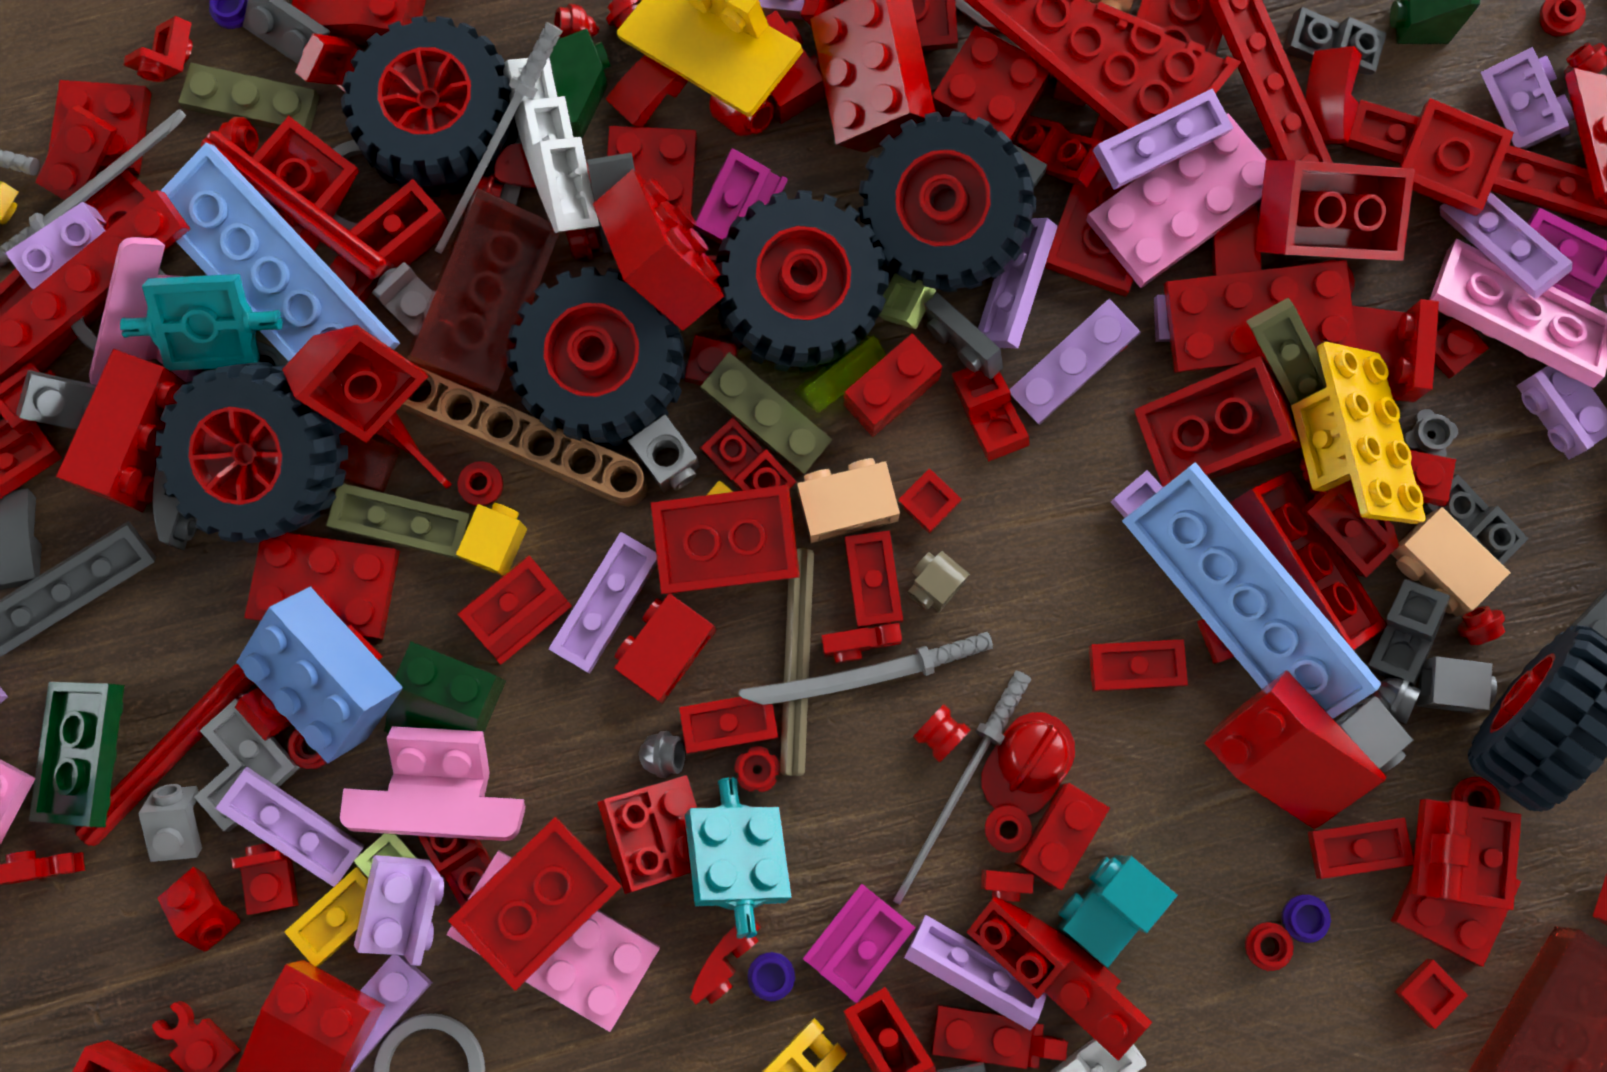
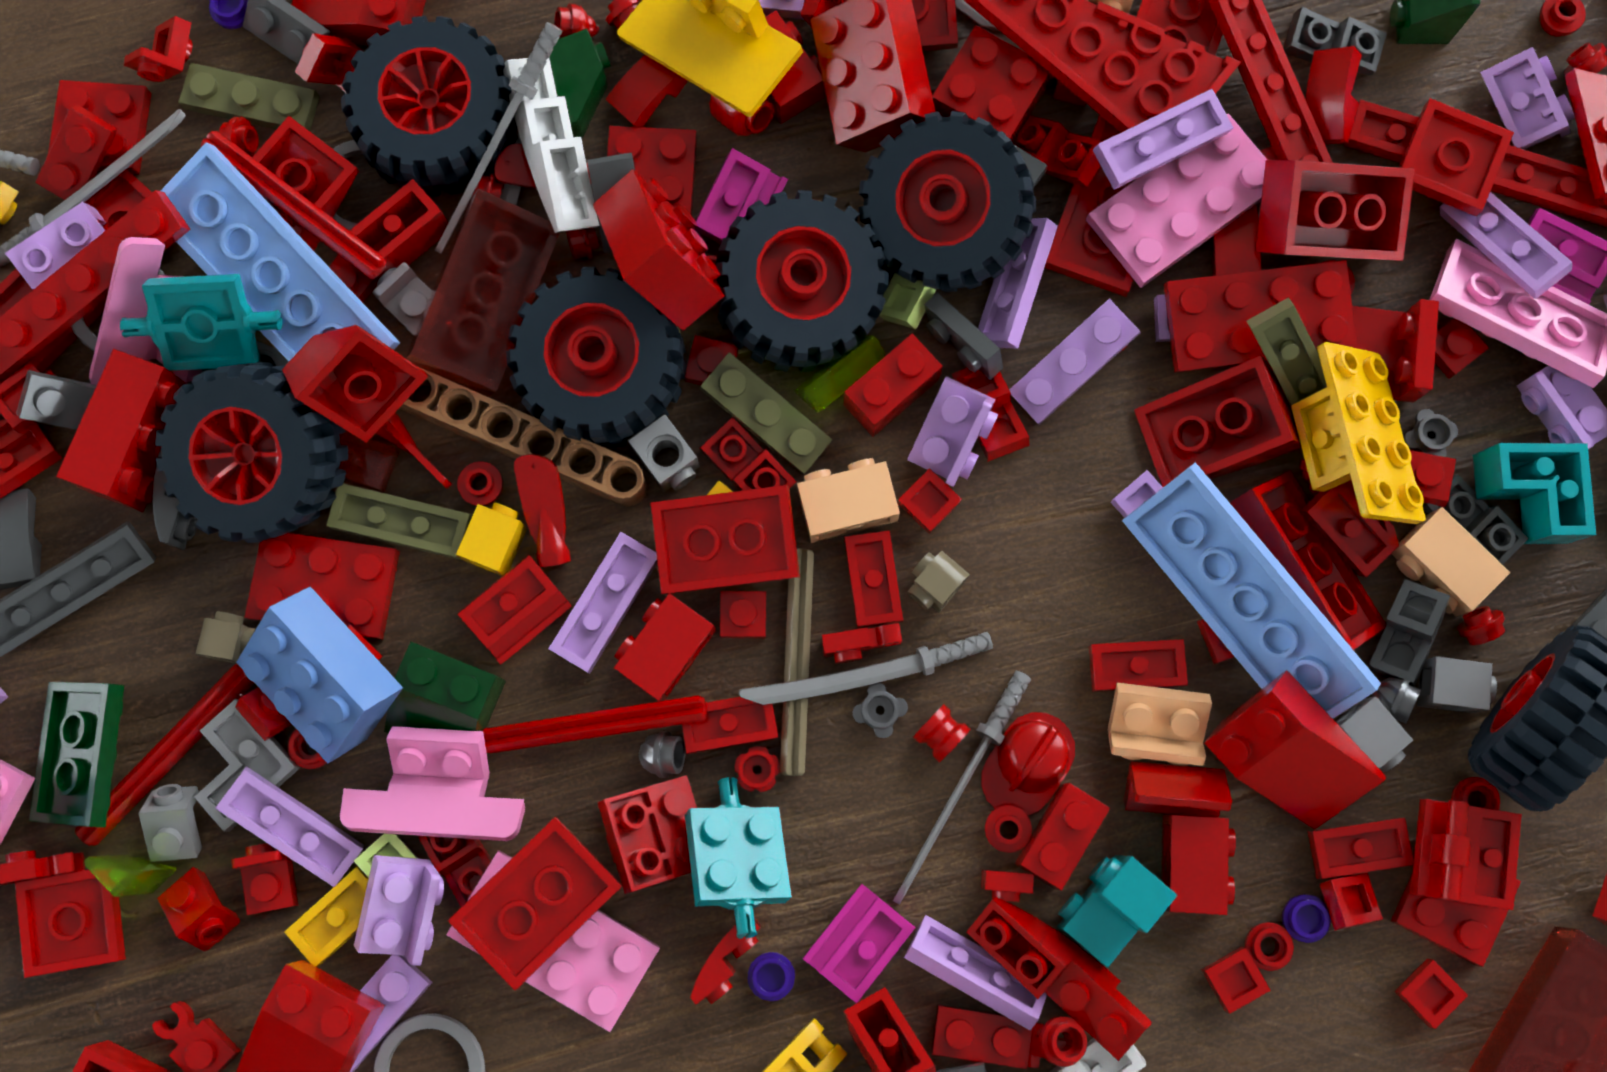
none -> red plate [15,866,126,978]
none -> clear neon green slope [84,855,176,897]
none -> dark tan plate [195,611,256,664]
none -> red axle [482,695,707,753]
none -> red piece [514,454,571,567]
none -> red plate [720,591,767,639]
none -> flat silver plate [853,683,908,738]
none -> lavender bracket [907,376,999,487]
none -> red plate [1039,1016,1087,1067]
none -> light nougat bracket [1107,683,1212,766]
none -> red panel [1124,761,1232,818]
none -> red brick [1161,815,1236,915]
none -> red plate [1201,946,1271,1014]
none -> red plate [1319,873,1383,931]
none -> teal brick [1473,443,1596,544]

